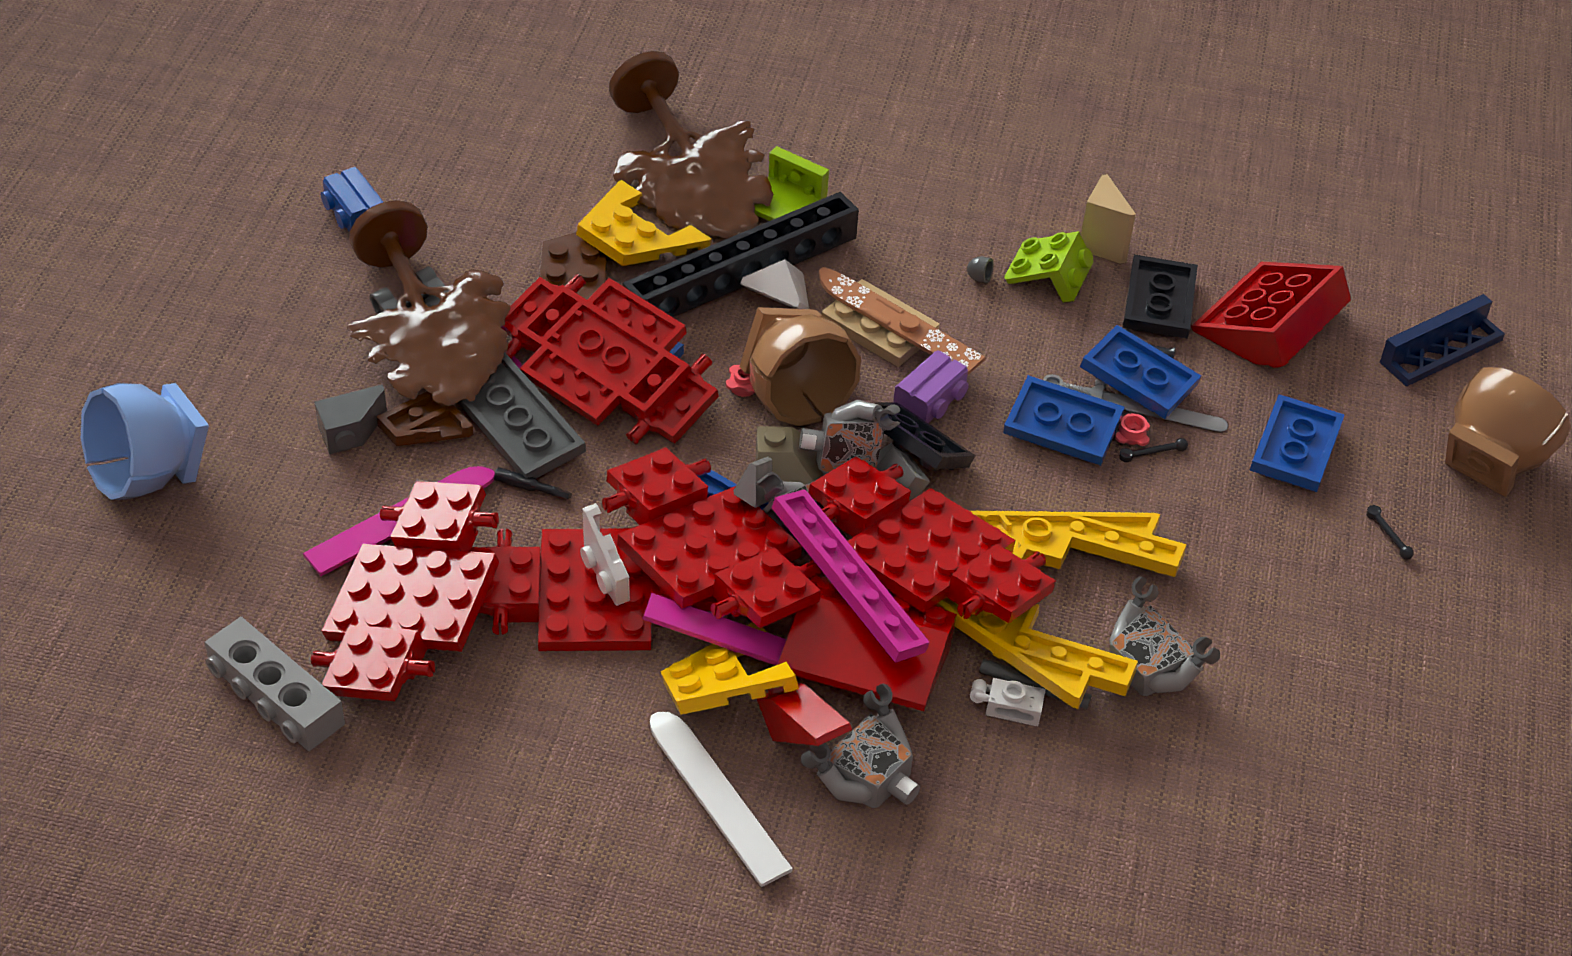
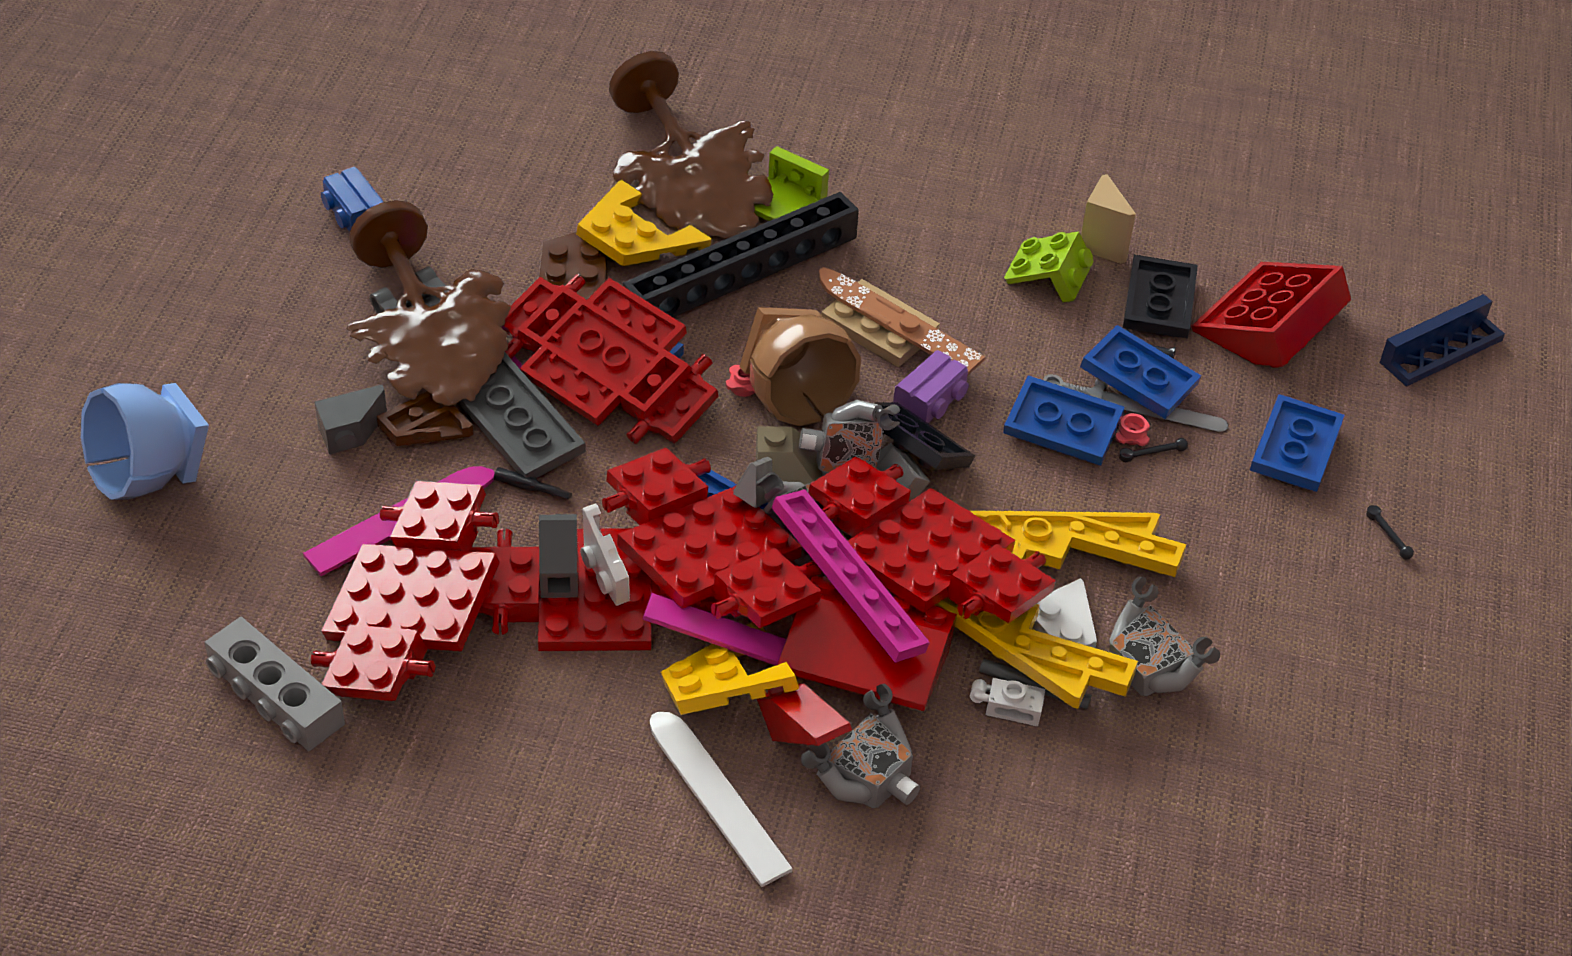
white slope [740,259,809,309] -> none
dark grey hinge [967,256,994,283] -> none
medium nougat plate [1445,367,1571,497] -> none
none -> dark grey slope [539,514,579,598]
none -> white wing [1033,578,1097,648]

